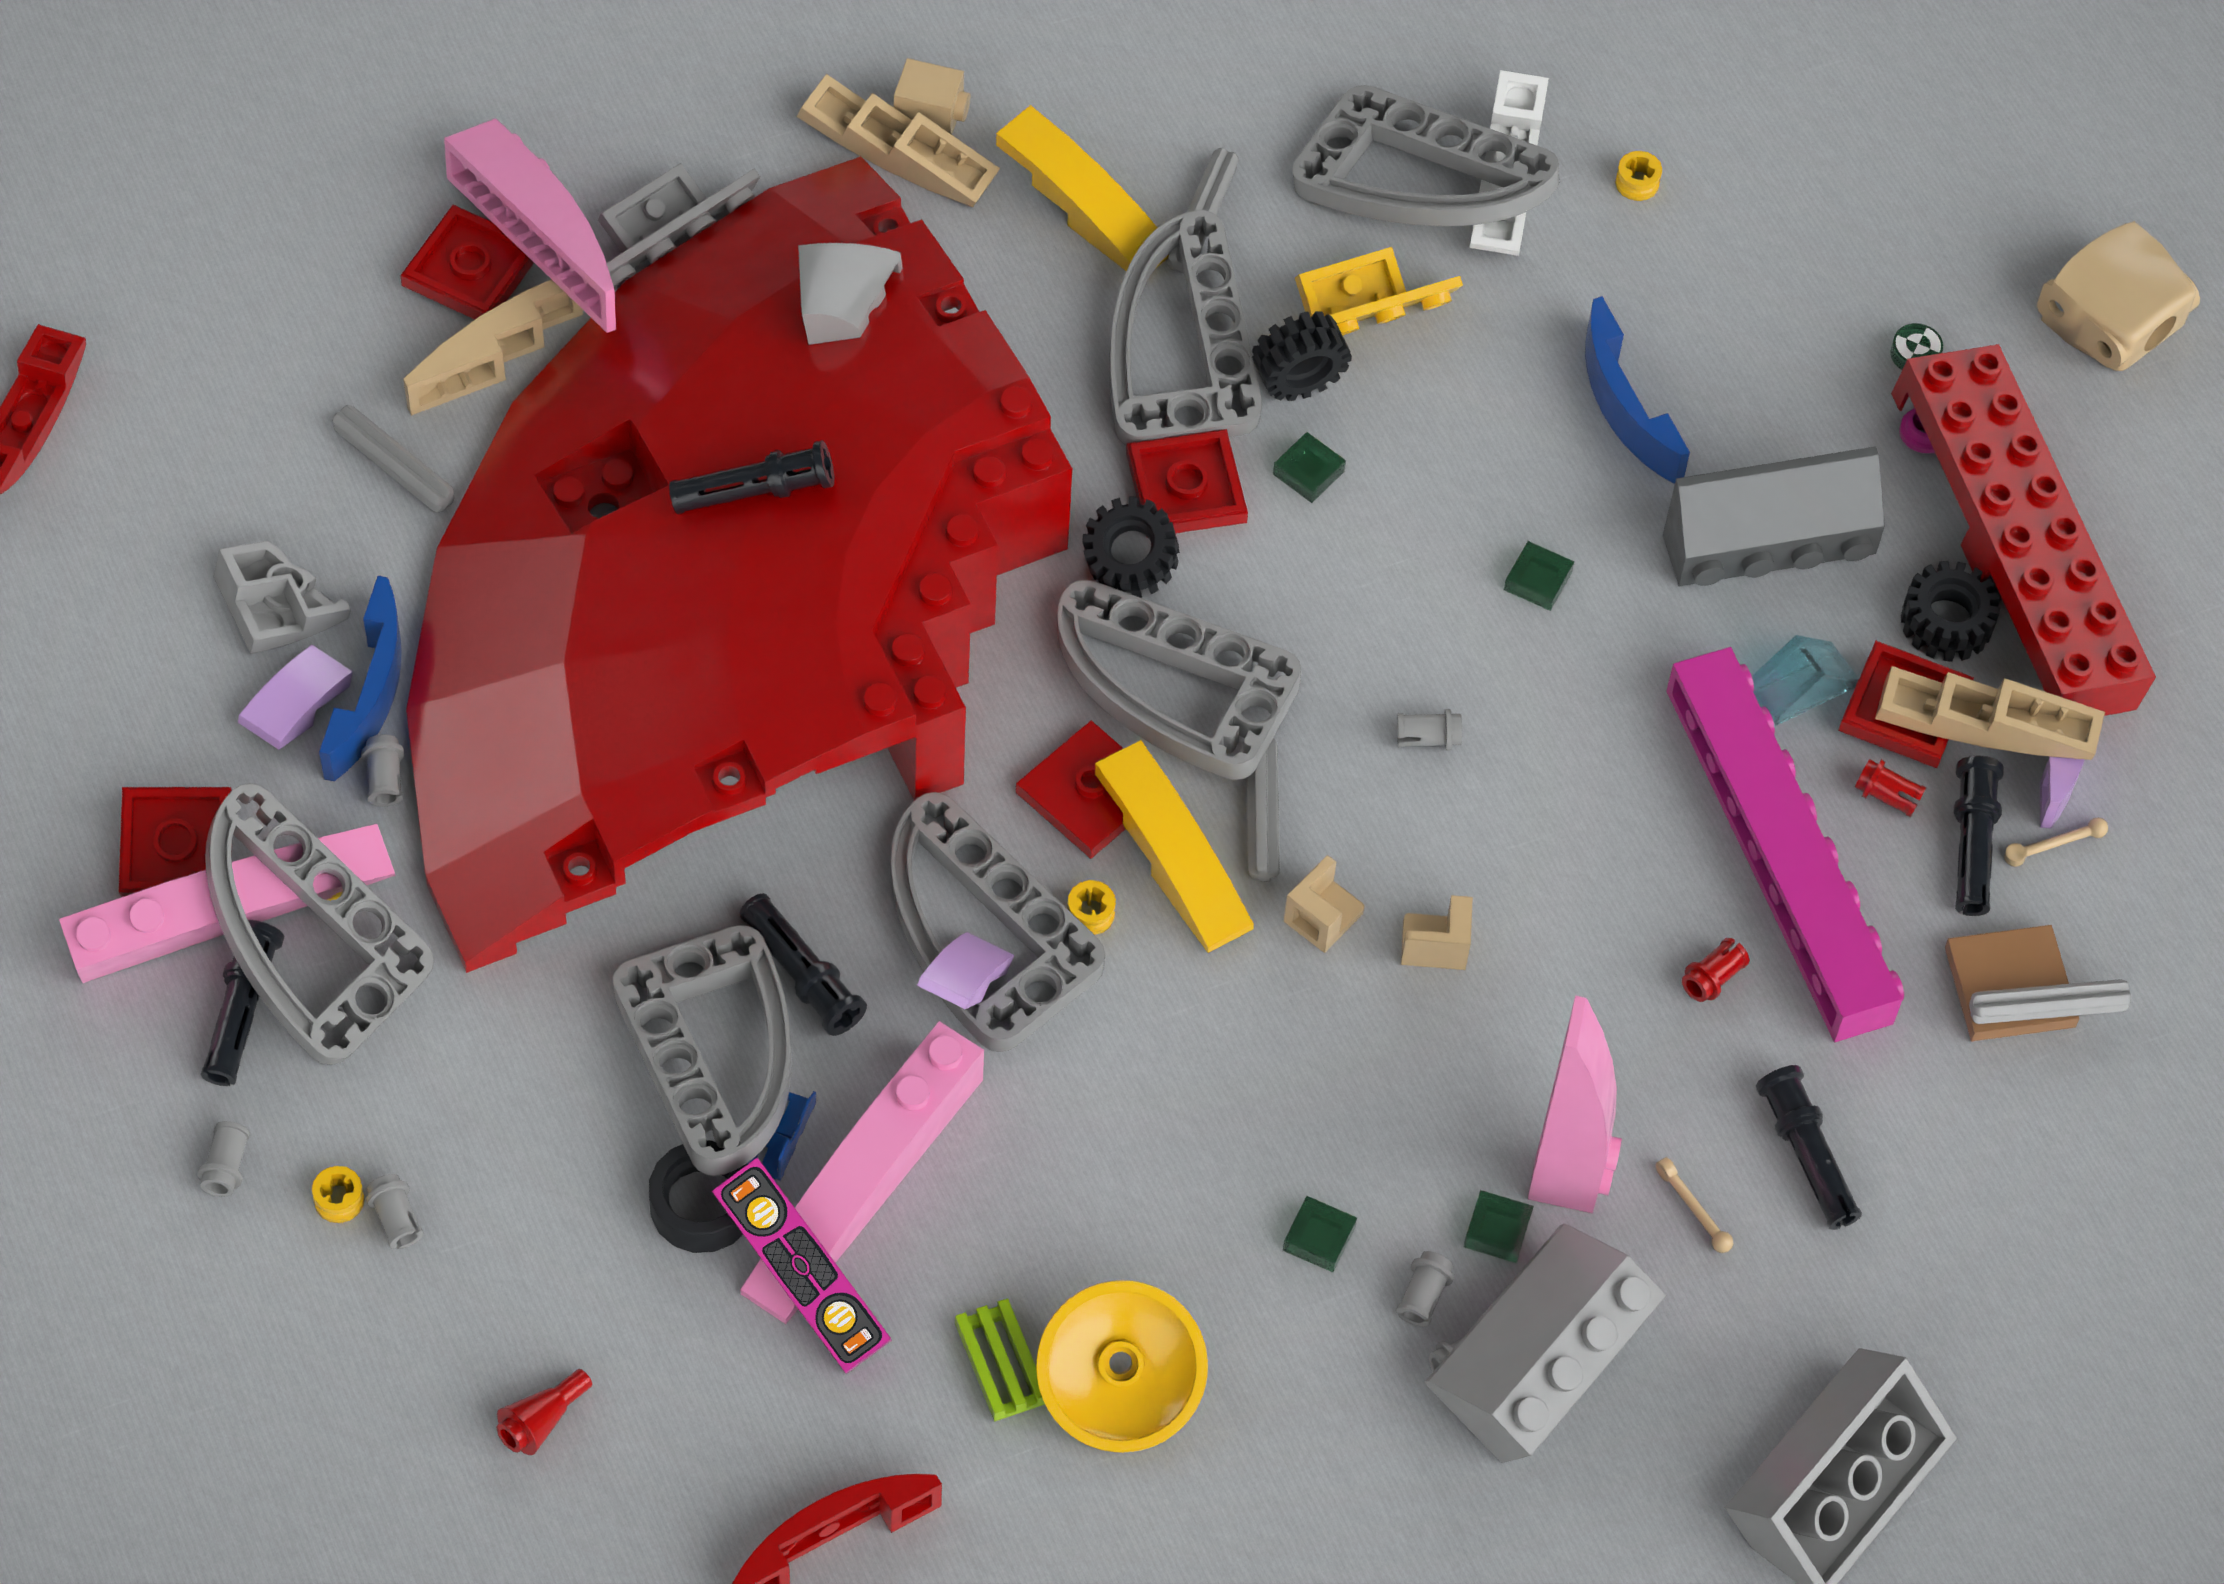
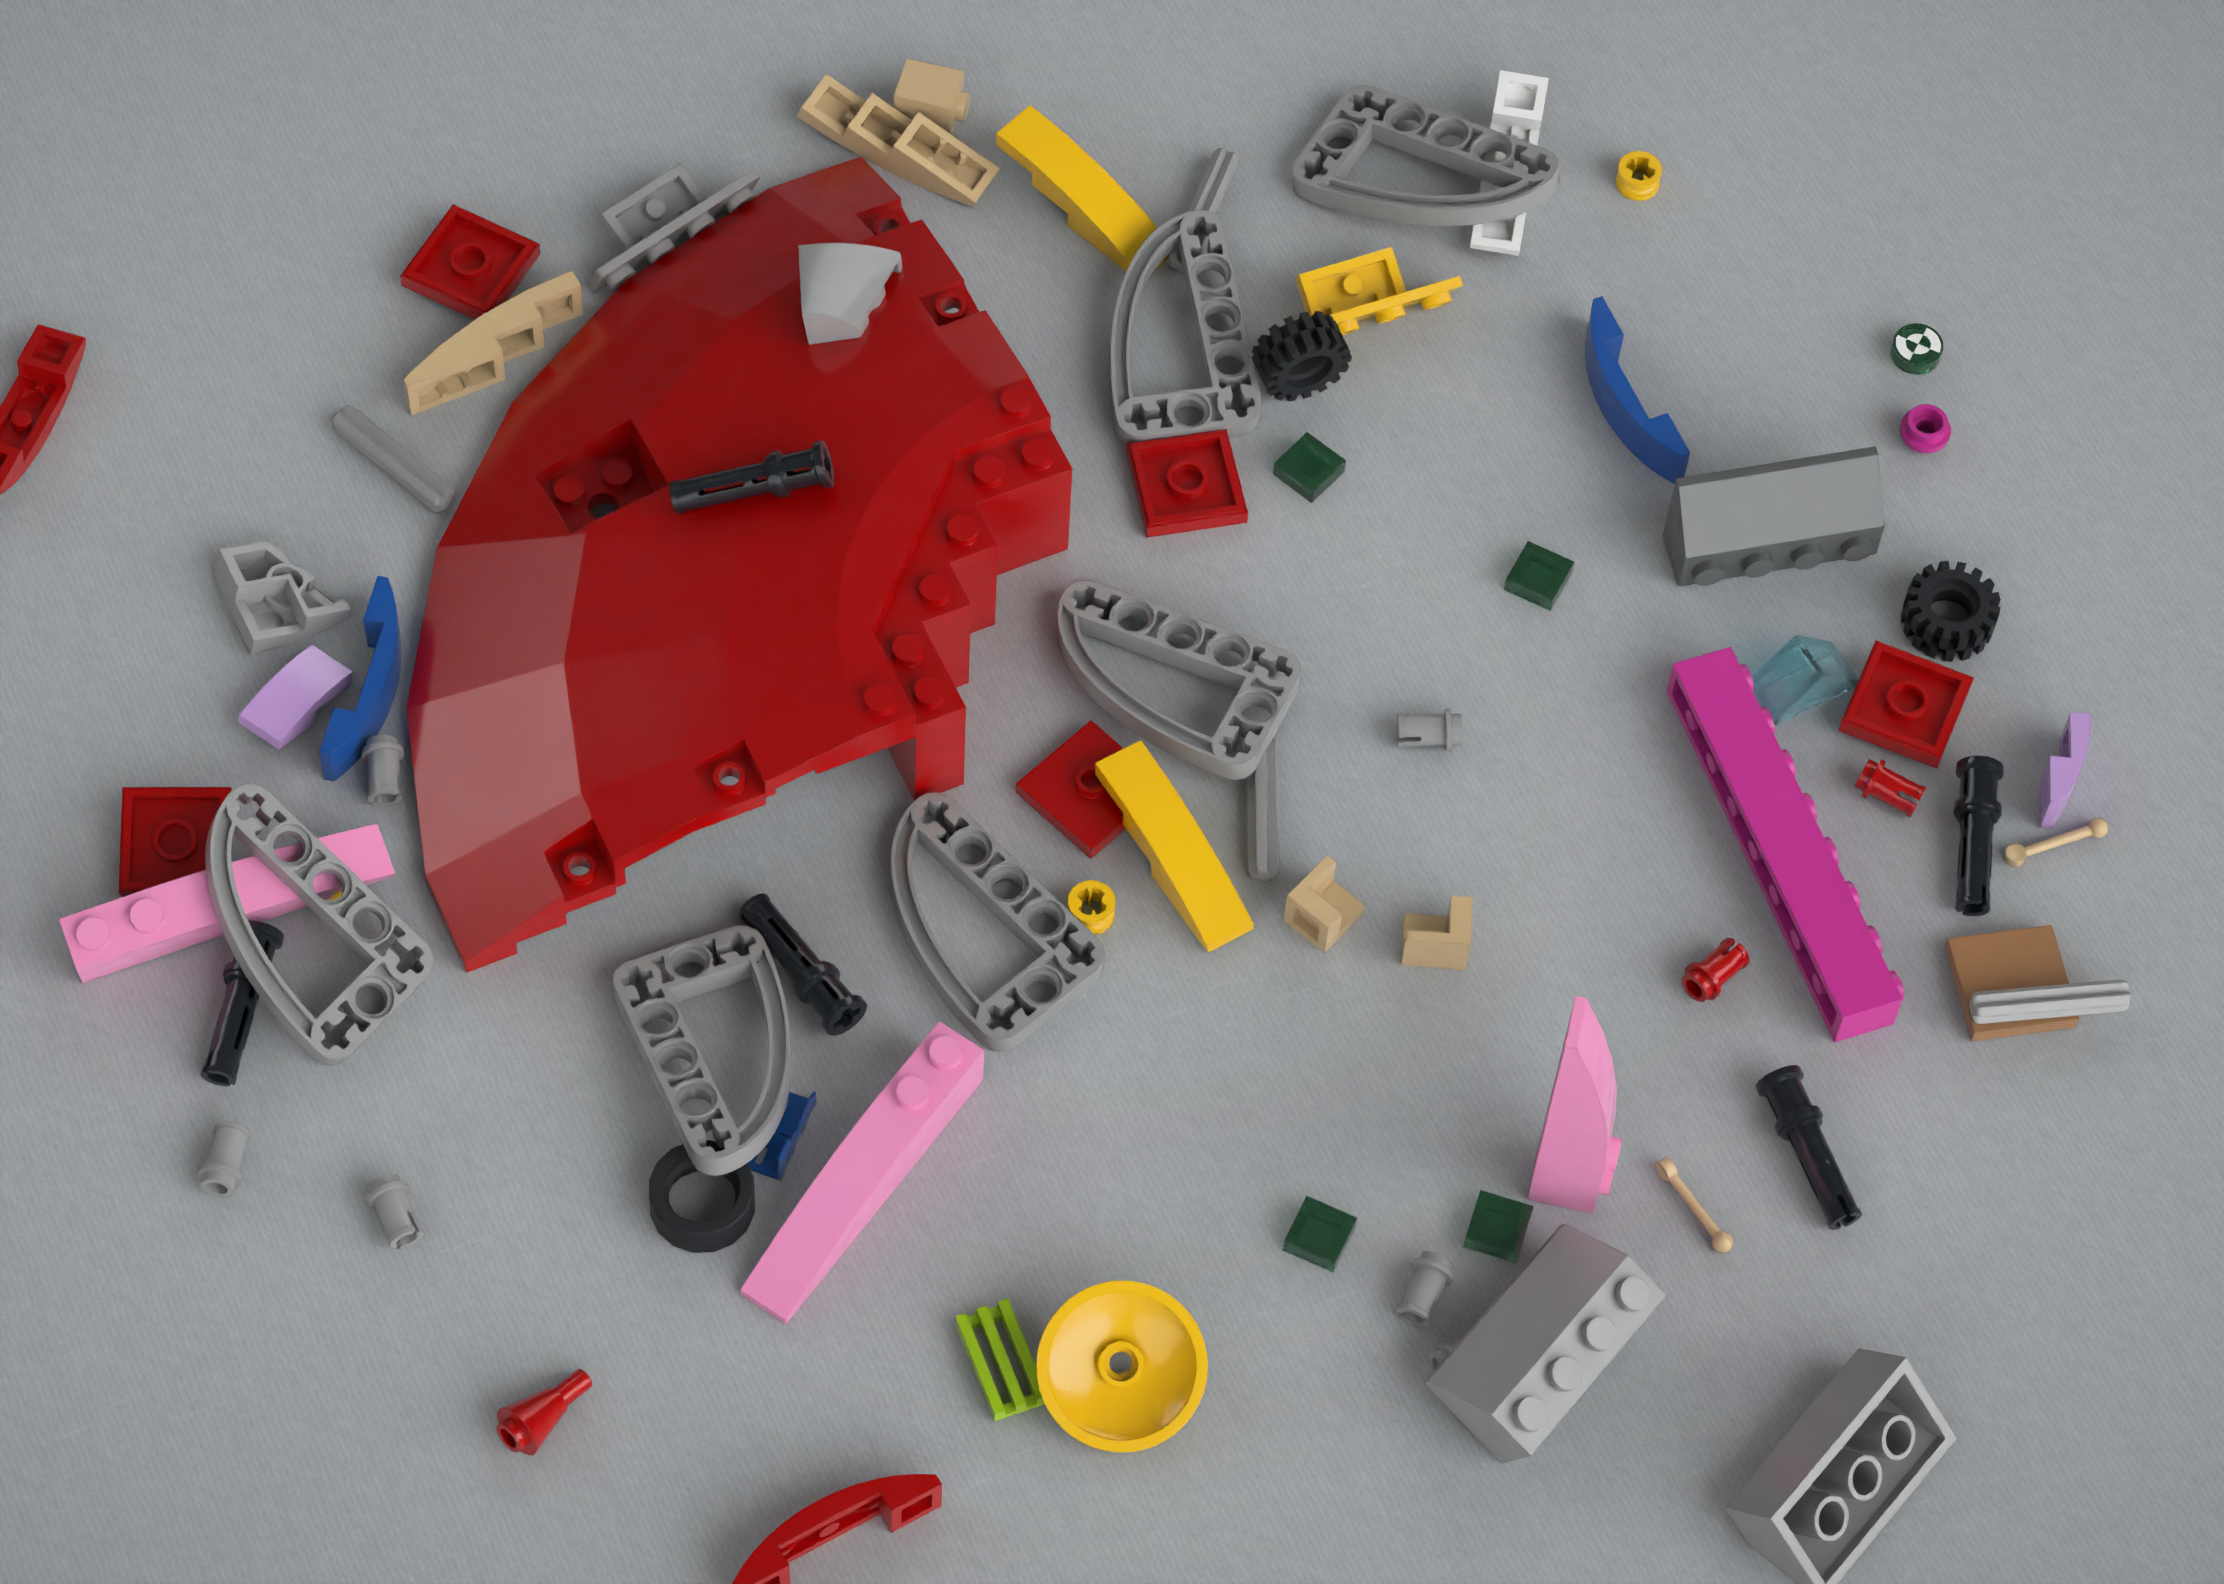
yellow bush [312,1166,365,1223] -> none
bright pink slope [444,118,616,333] -> none
tile [712,1157,892,1374] -> none
lavender slope [917,932,1014,1009] -> none
black tyre [1082,496,1180,598] -> none
tan slope [1875,666,2105,760] -> none
red piece [1891,344,2156,716] -> none
tan piece [2037,221,2200,371] -> none

